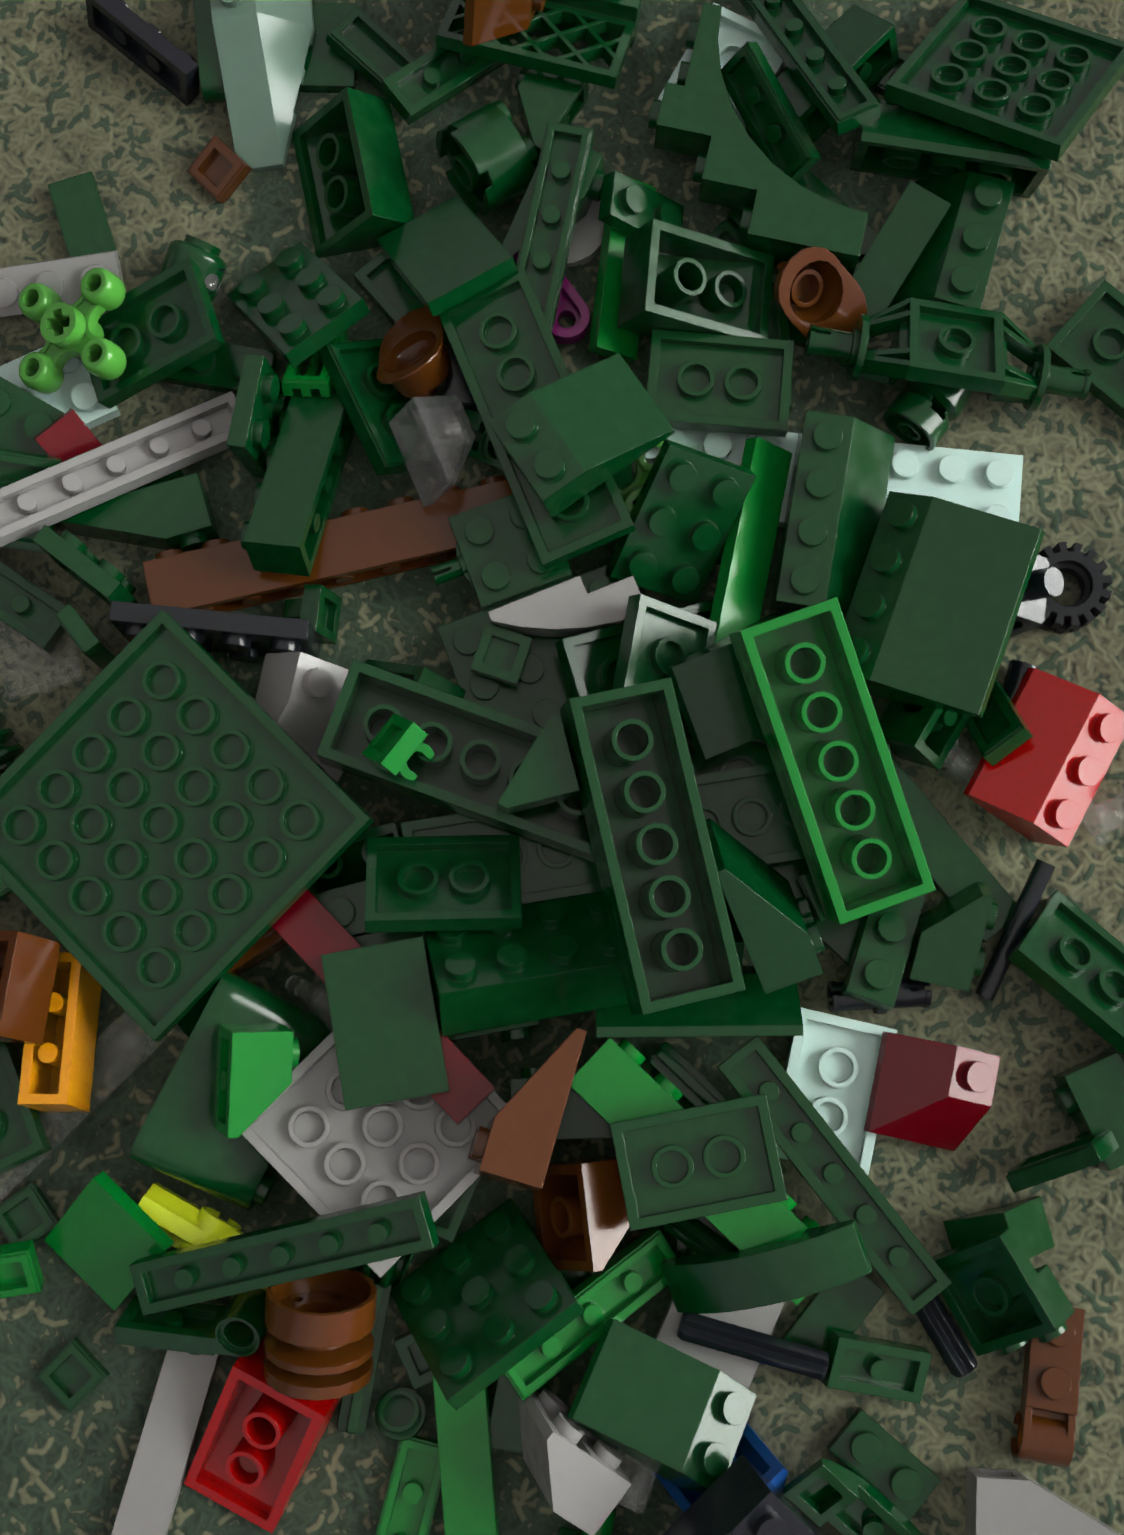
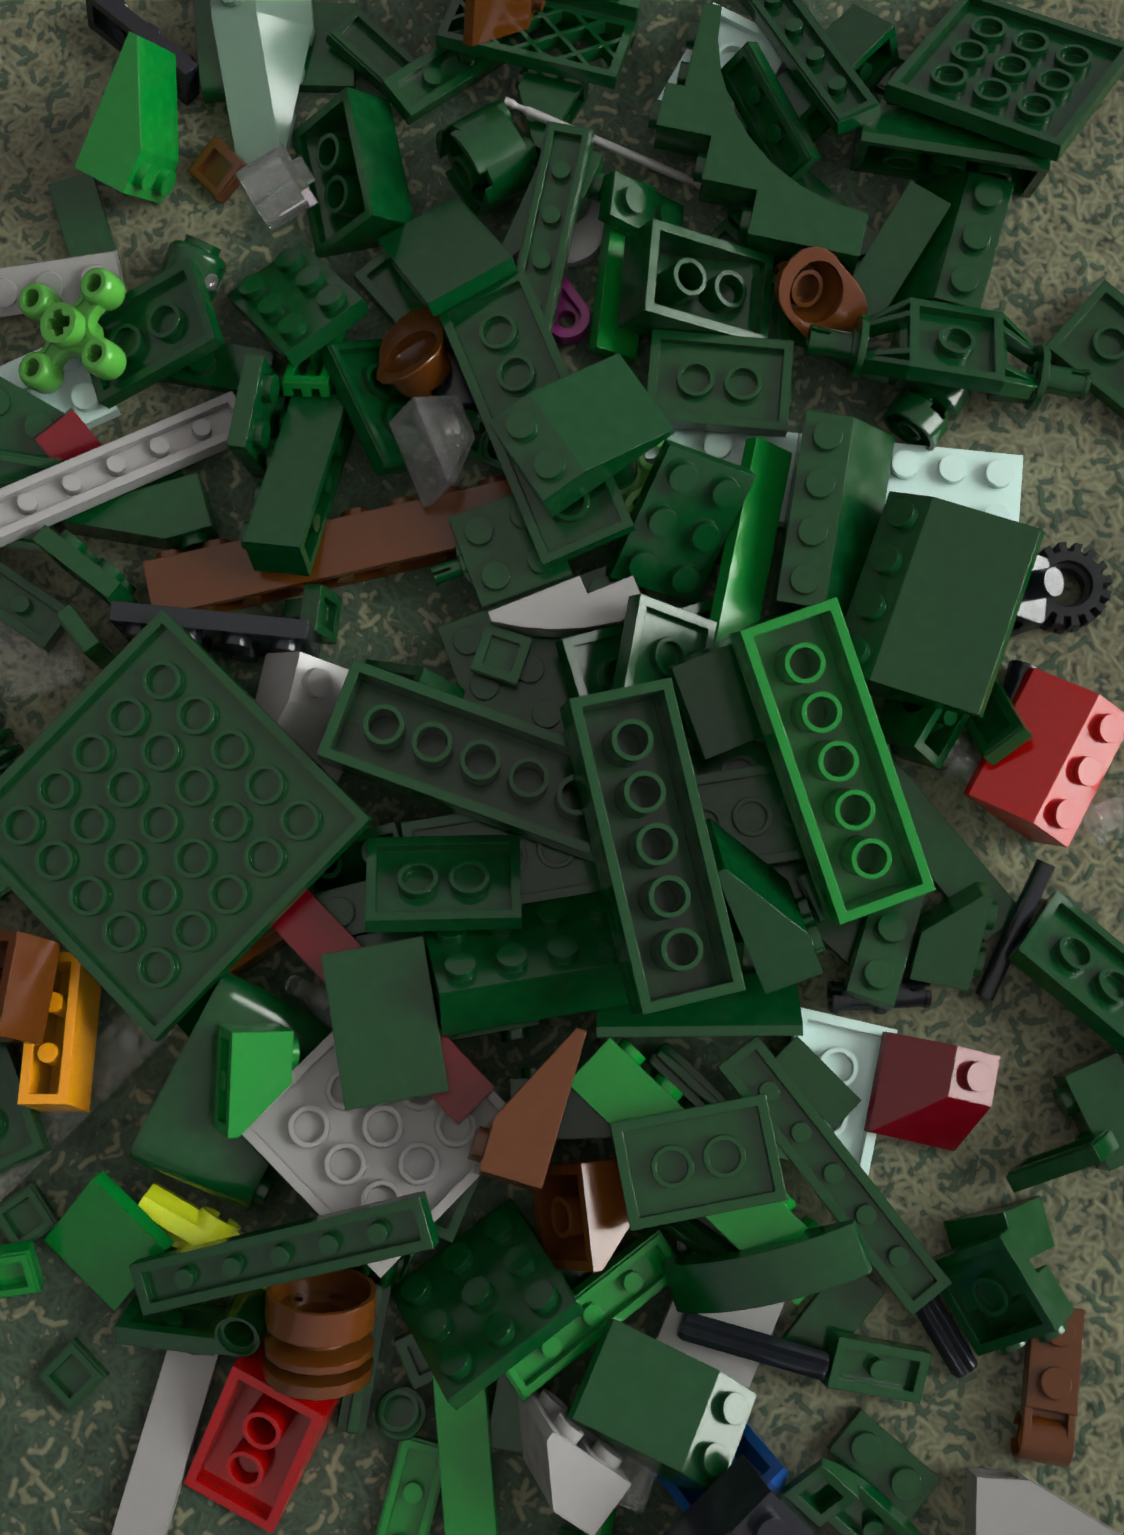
green tile [362,713,434,781] -> none
dark green slope [497,713,580,814] -> none
none -> green slope [74,31,179,204]
none -> clear brick [236,144,318,231]
none -> light grey piece [503,97,701,190]
none -> dark green sticker [775,1036,862,1129]

